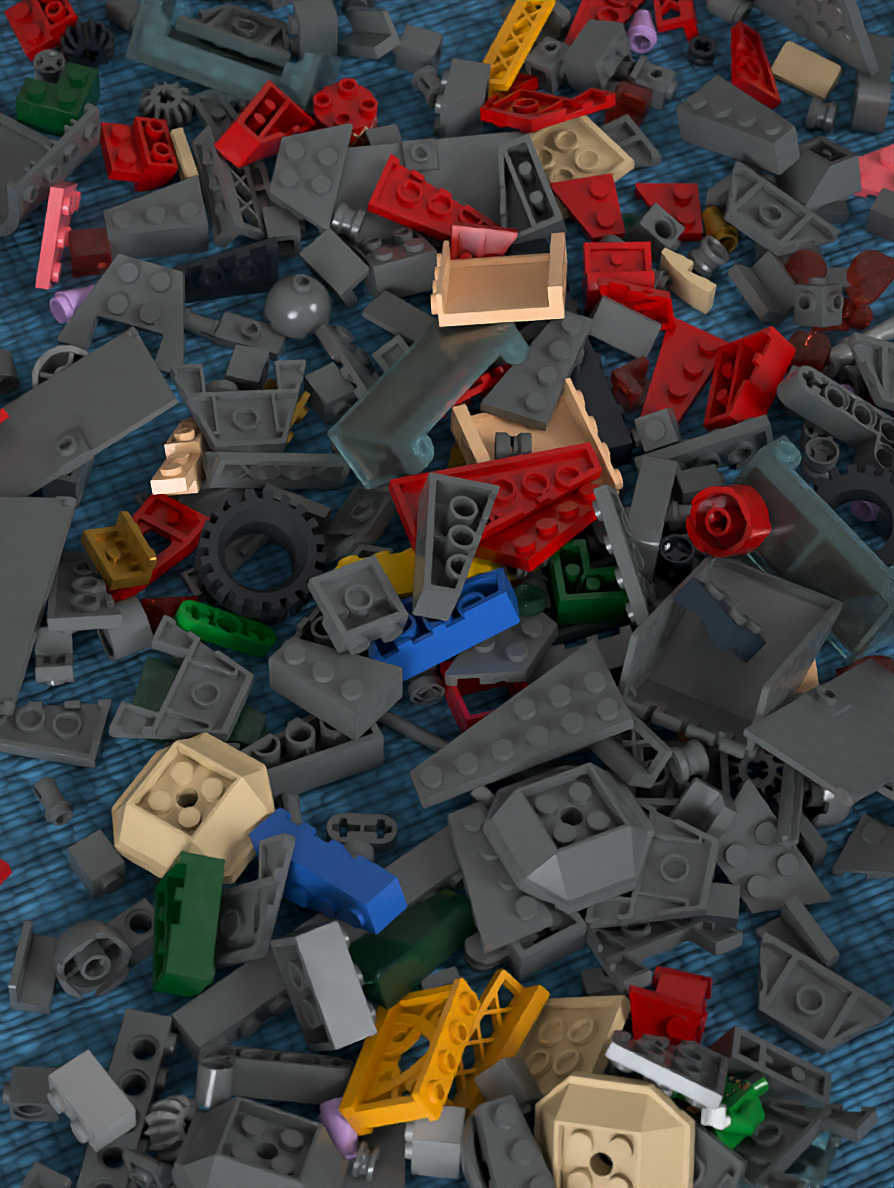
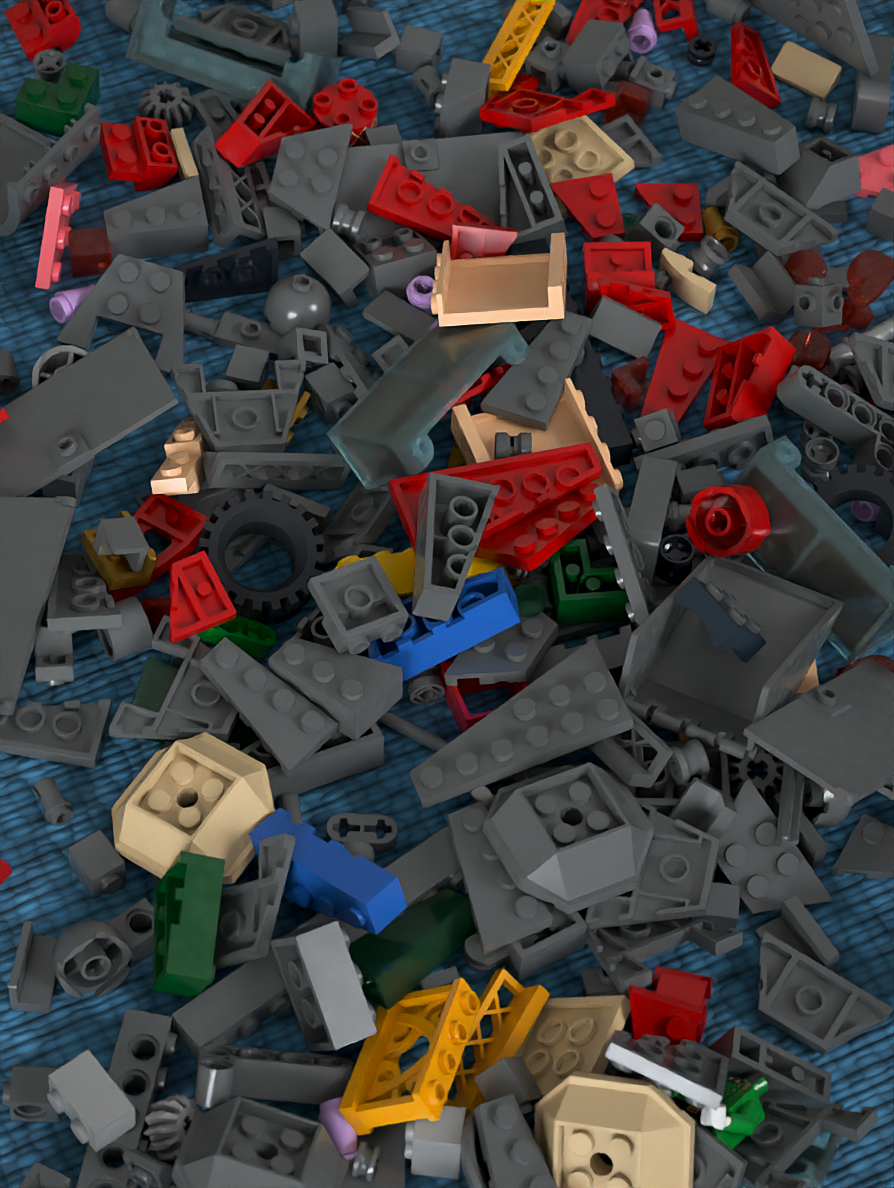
black gear [60,17,115,69] -> none
none -> dark grey panel [92,517,149,572]
none -> red wing [169,550,237,644]
none -> dark grey wing [200,637,338,779]
none -> dark grey brick [277,327,329,373]
none -> lavender cone [406,276,434,317]

